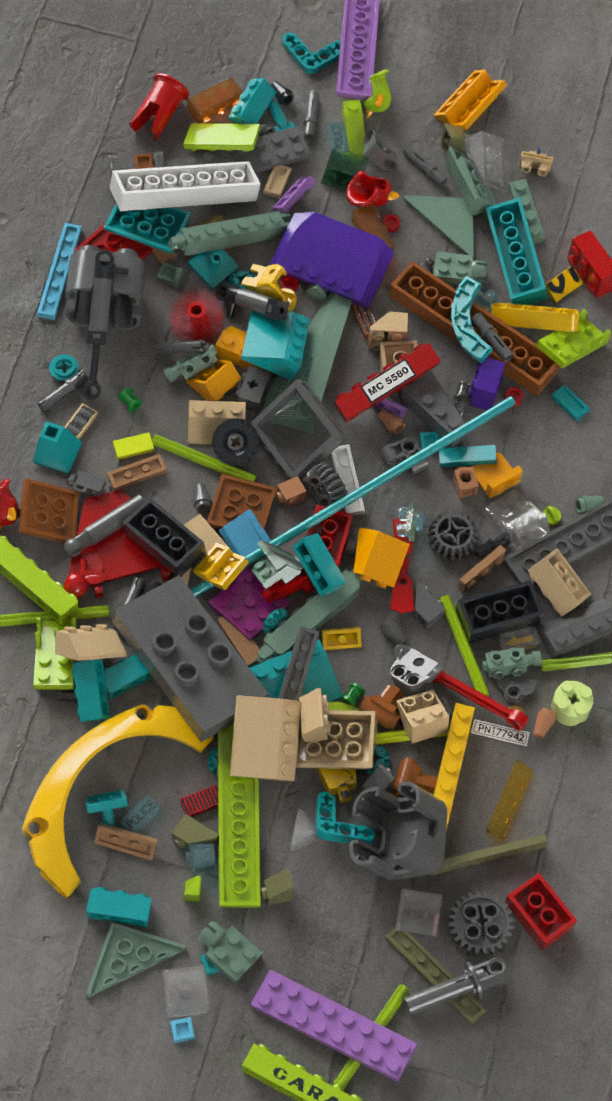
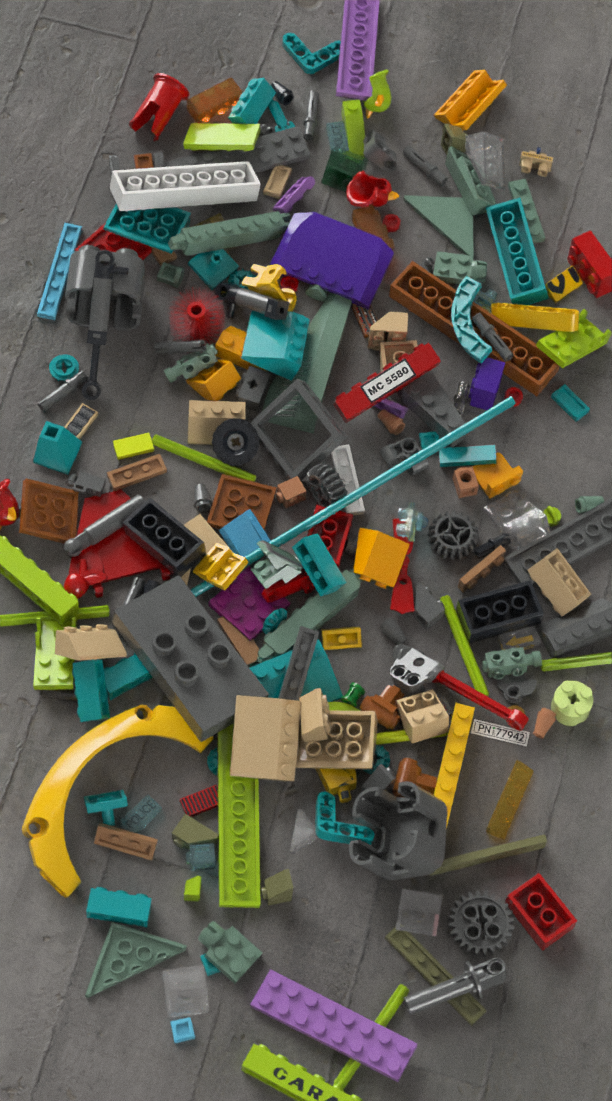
green bush [118,388,142,413] -> none

